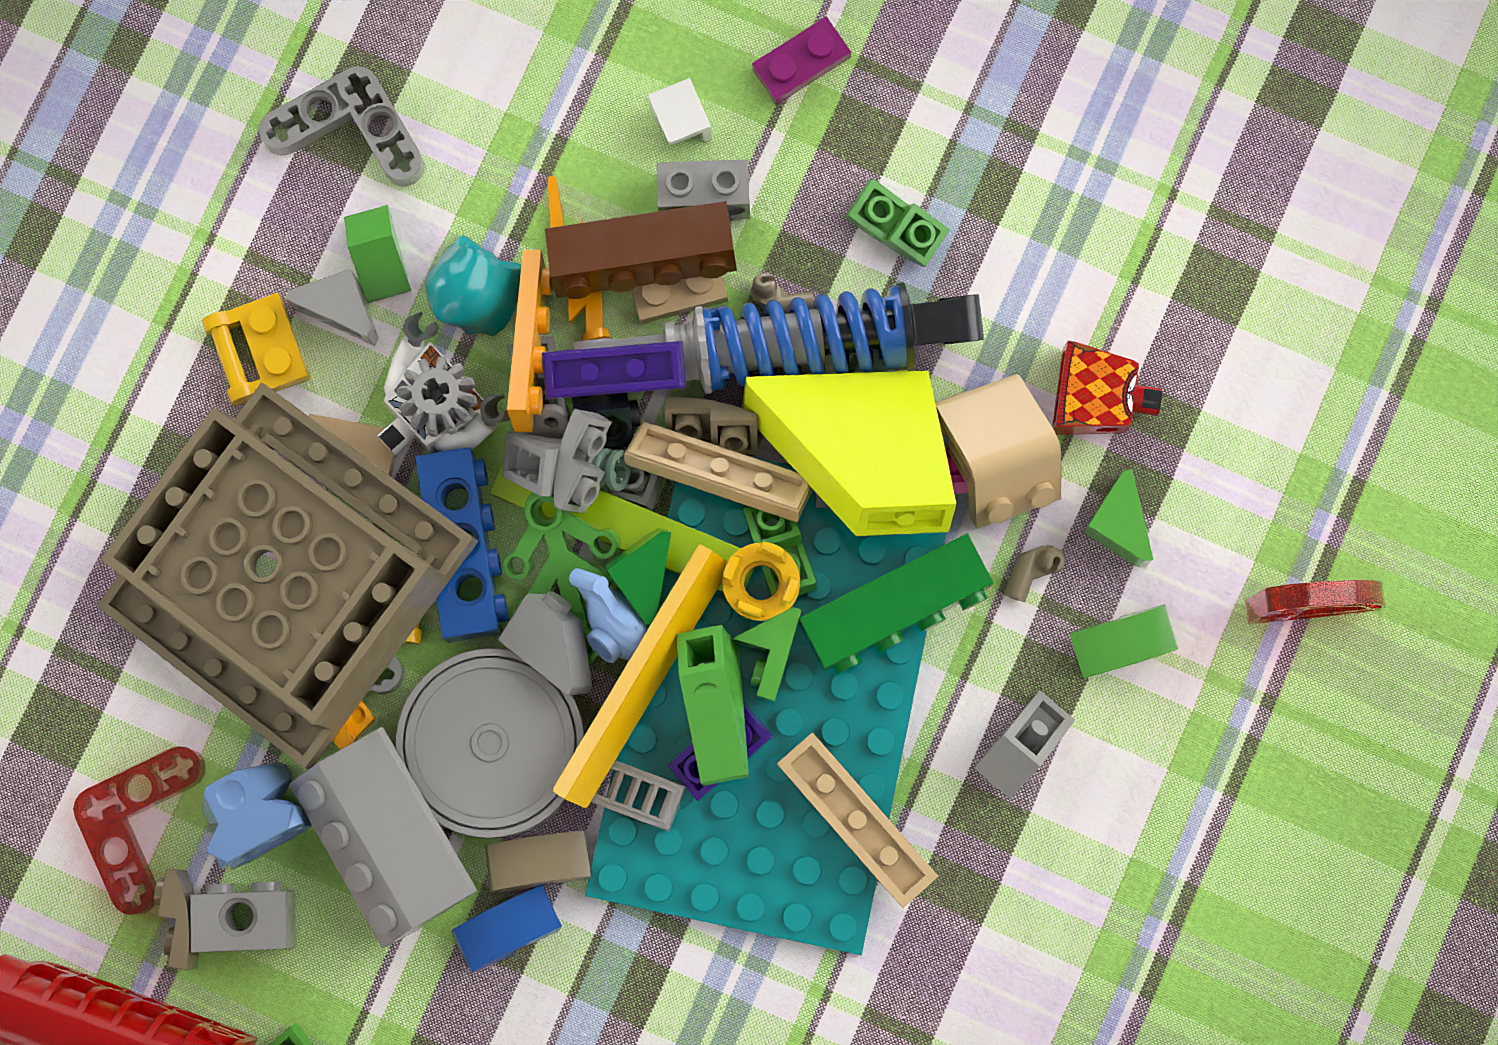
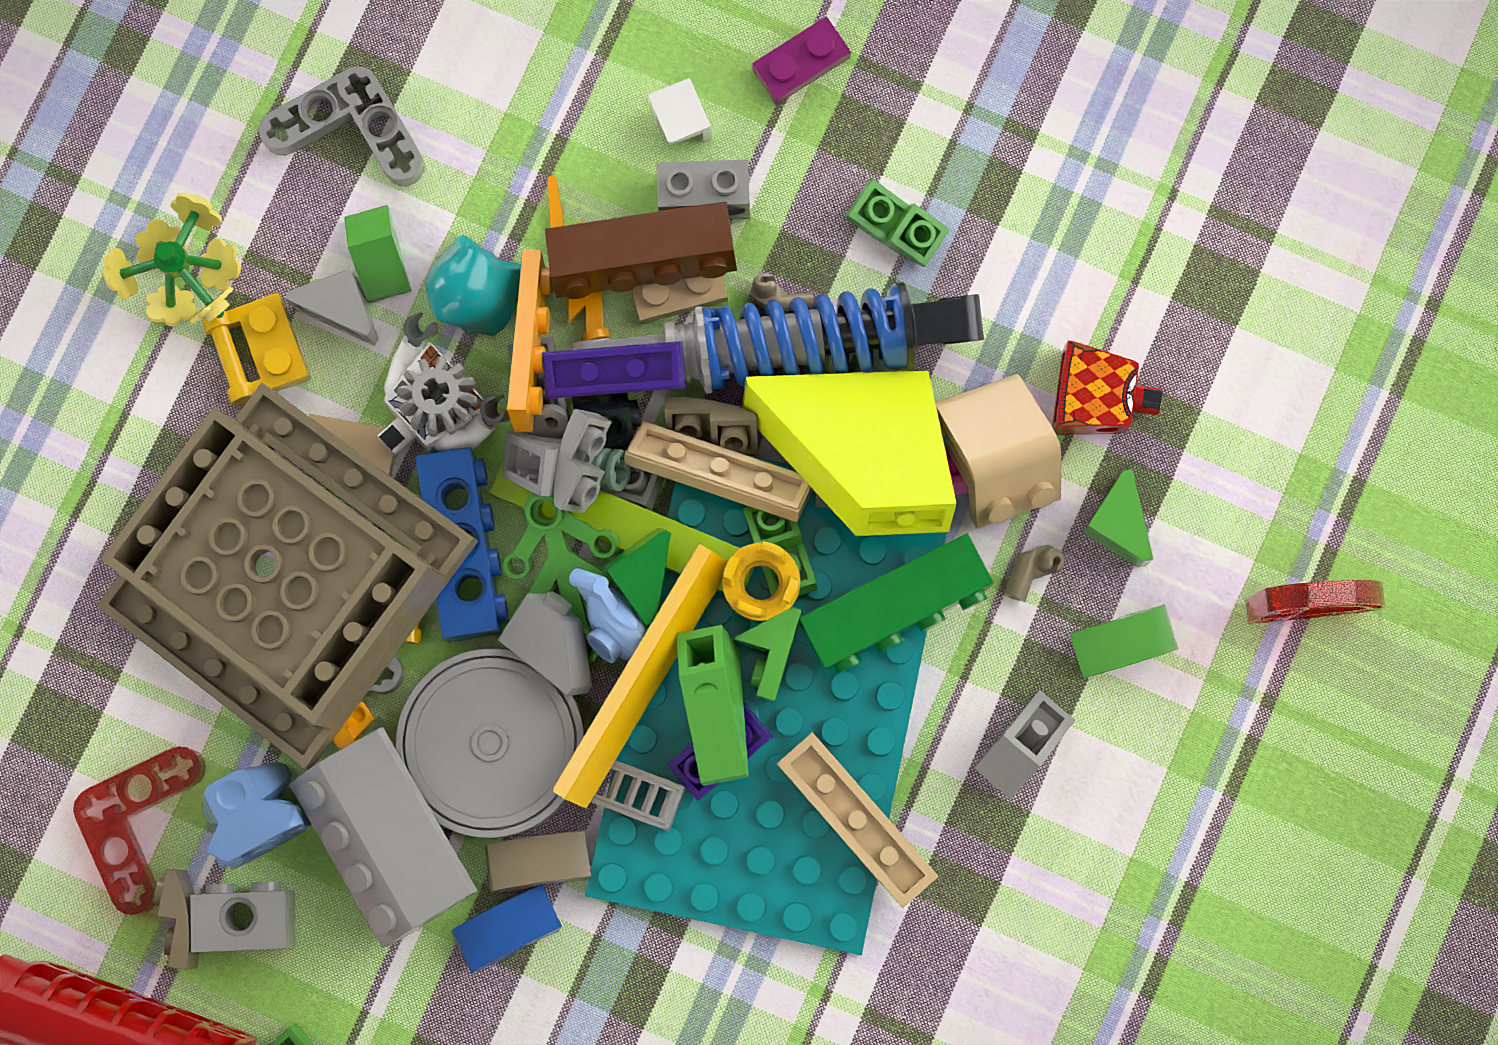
none -> light yellow plant [103,193,241,326]

